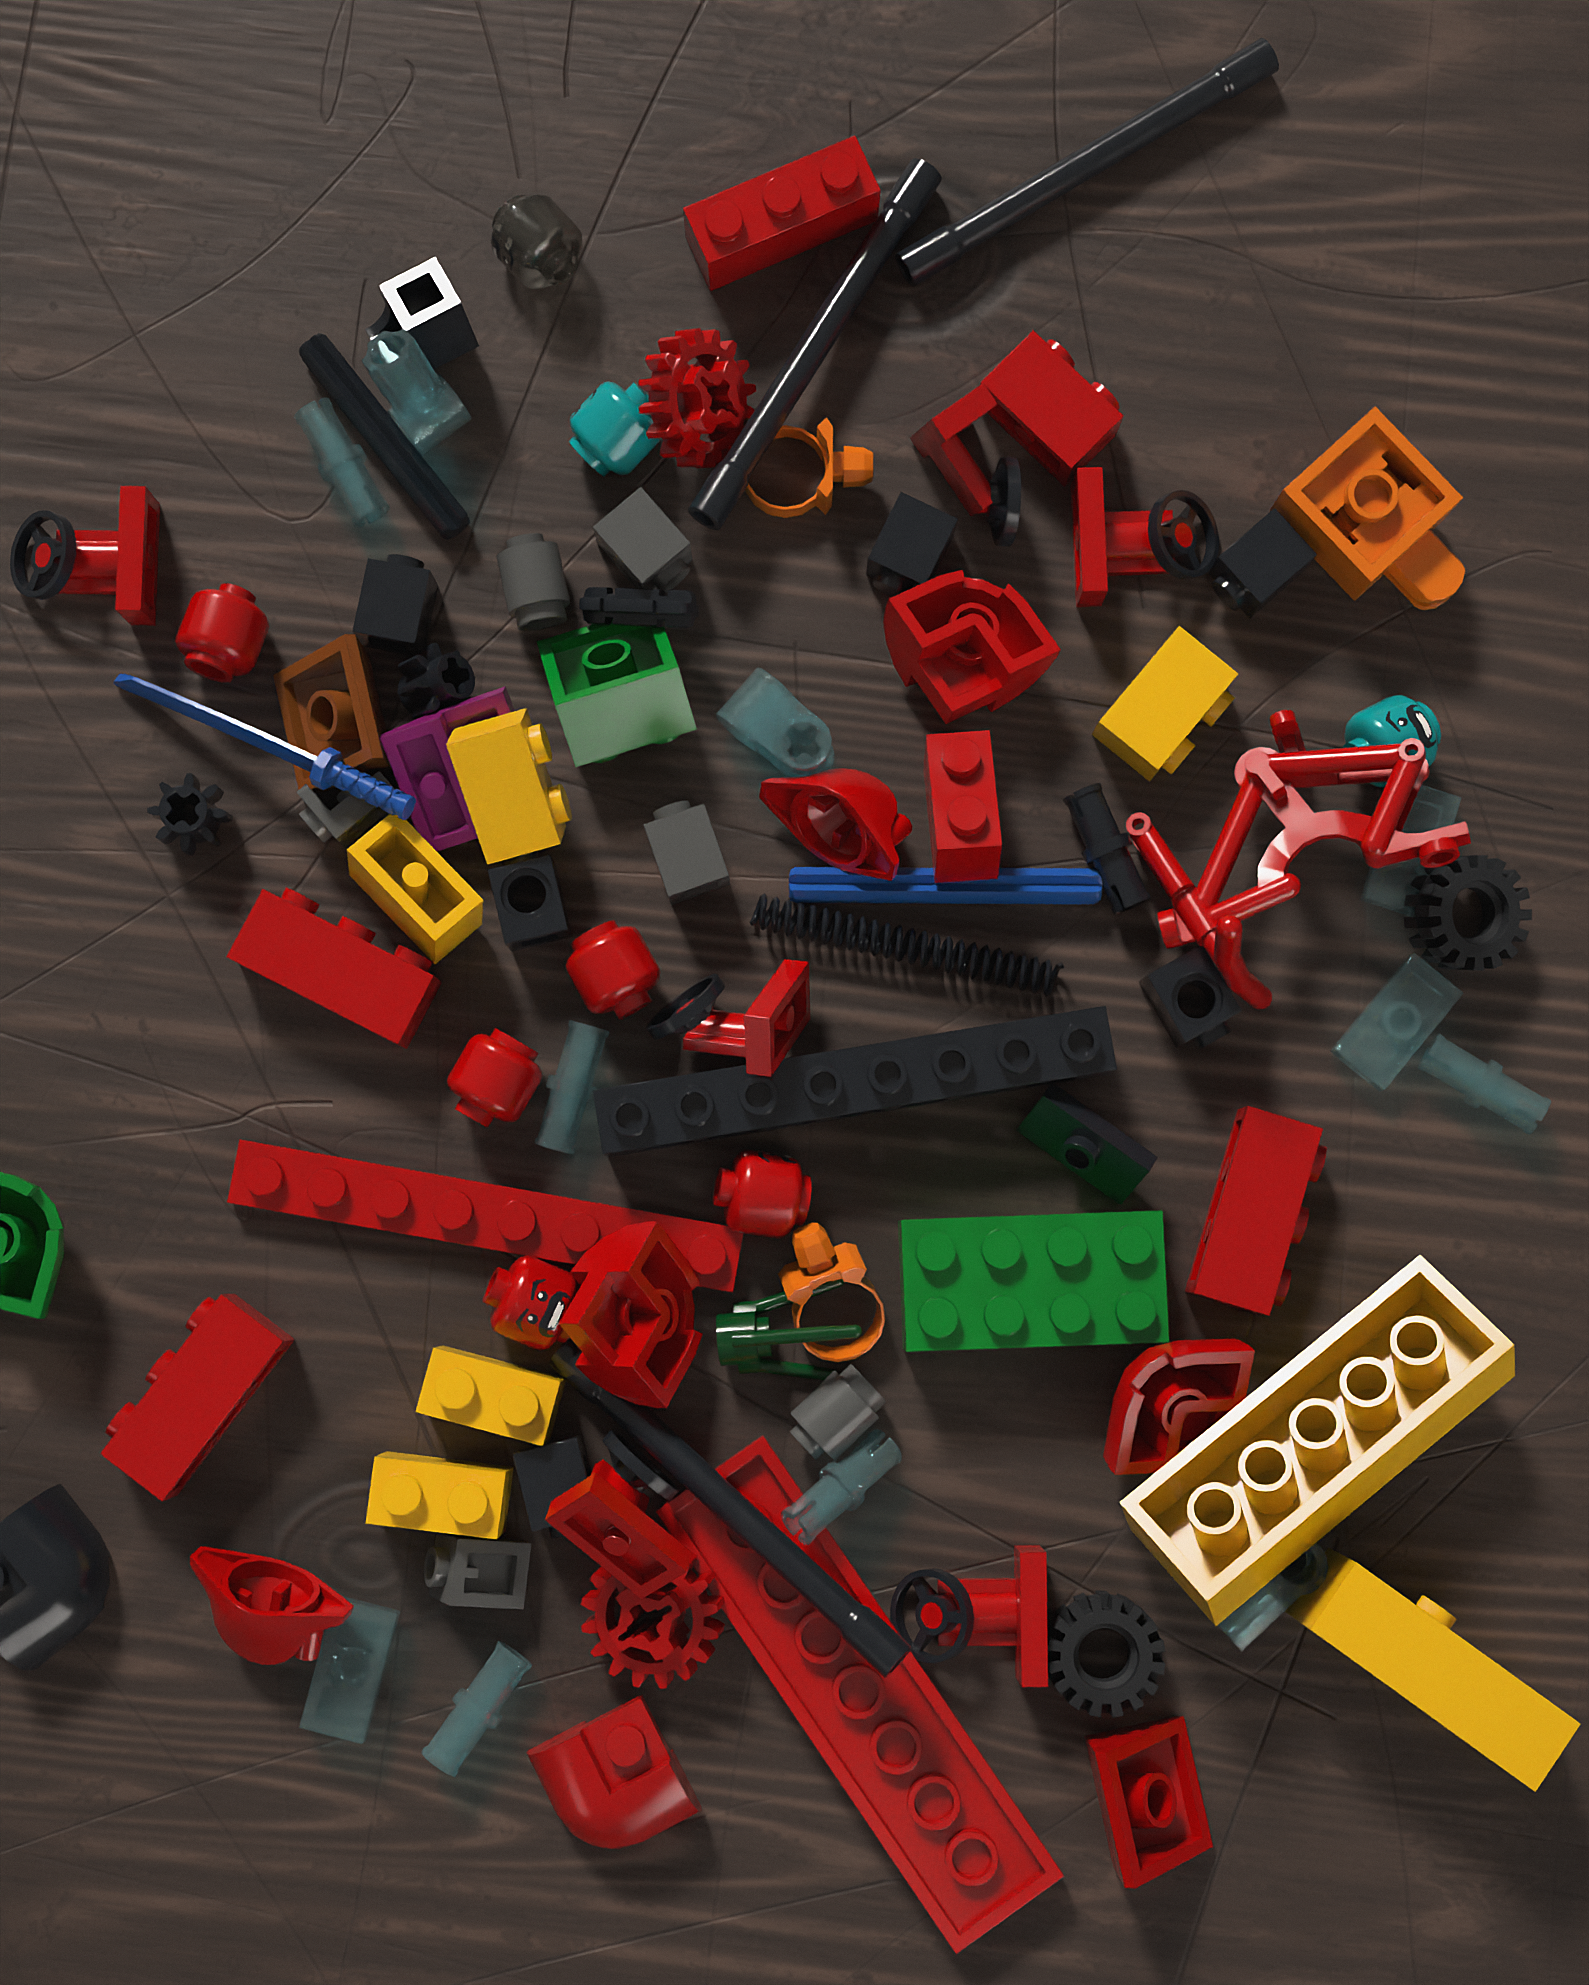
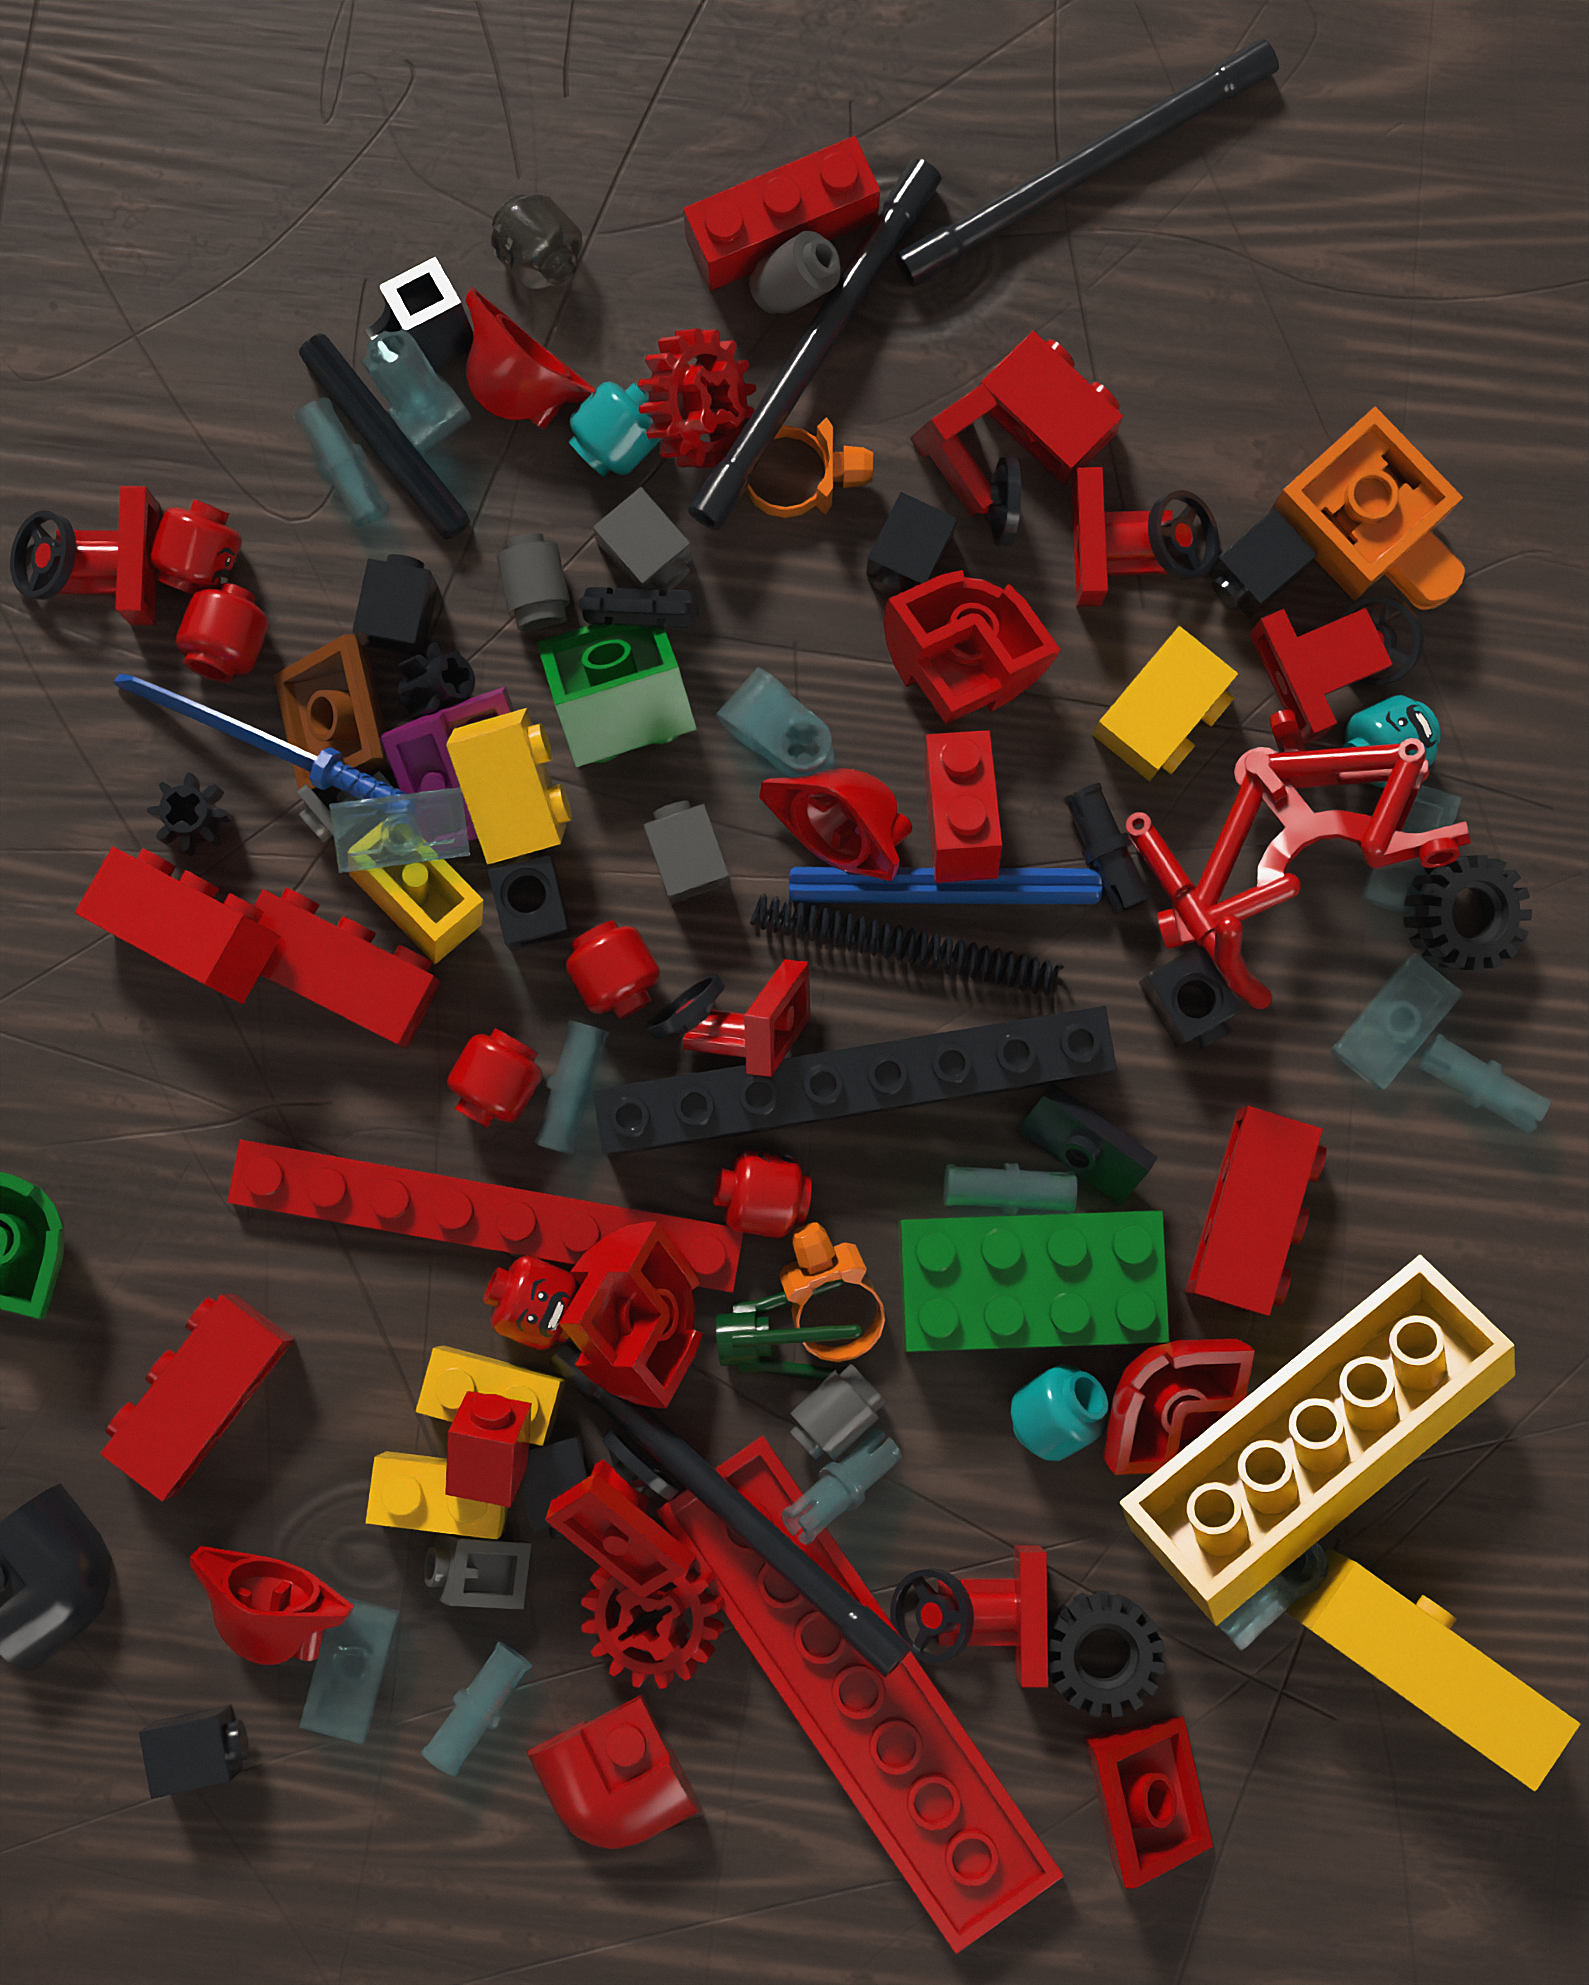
none -> red brick [74,846,281,1004]
none -> black brick [139,1704,249,1799]
none -> red head [149,499,243,595]
none -> clear light blue plate [329,787,470,873]
none -> red brick [445,1391,532,1507]
none -> red hat [466,286,596,429]
none -> dark grey brick [749,231,840,314]
none -> clear light blue pin [943,1163,1077,1215]
none -> teal head [1011,1364,1108,1461]
none -> red piece [1249,596,1424,745]

